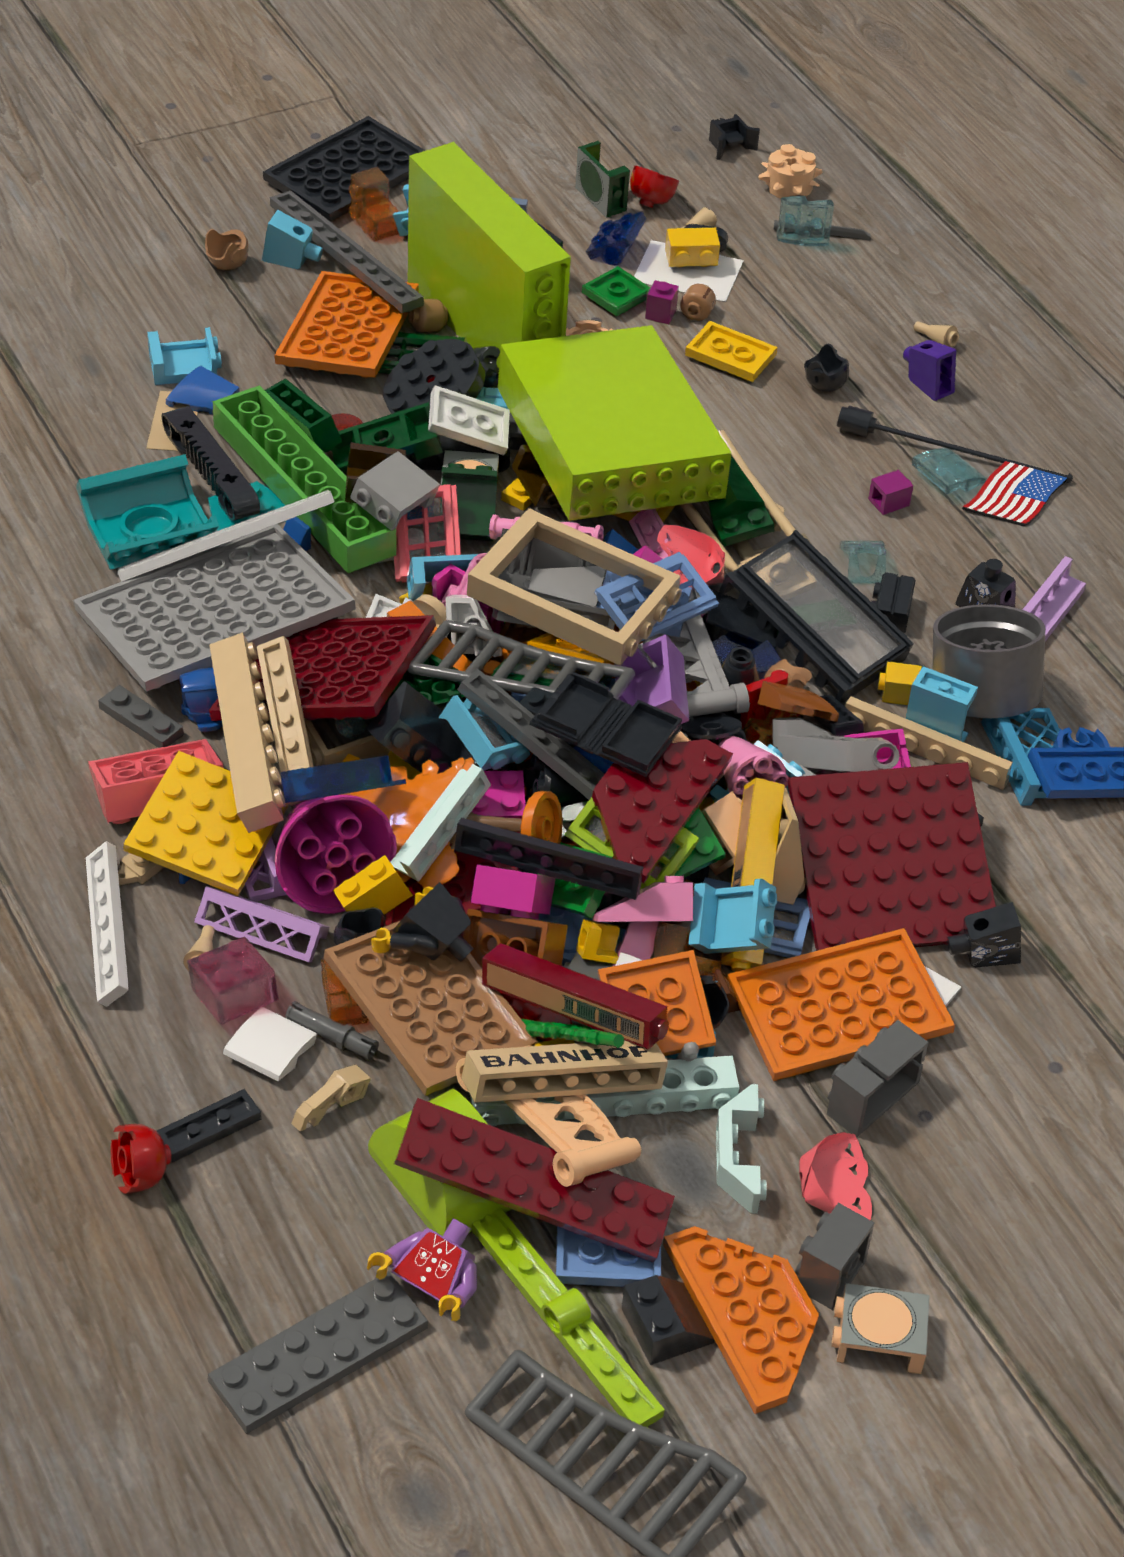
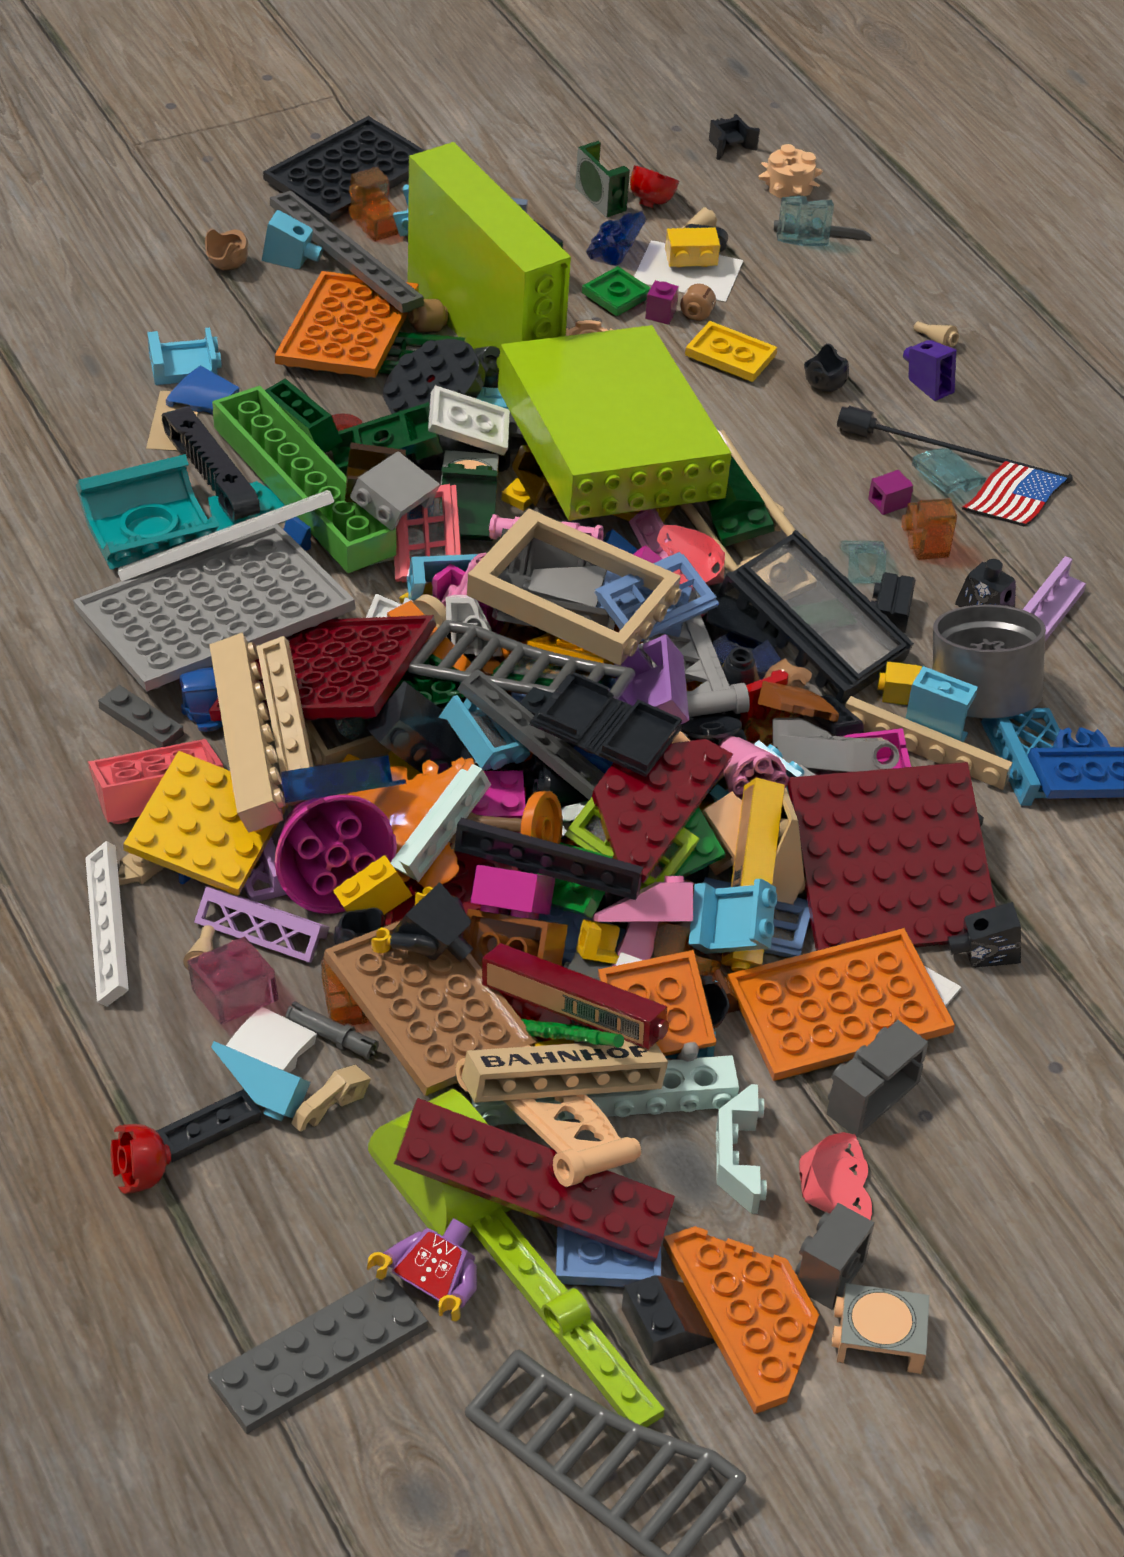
none -> medium azure slope [211,1041,311,1121]
none -> clear orange brick [902,498,957,560]

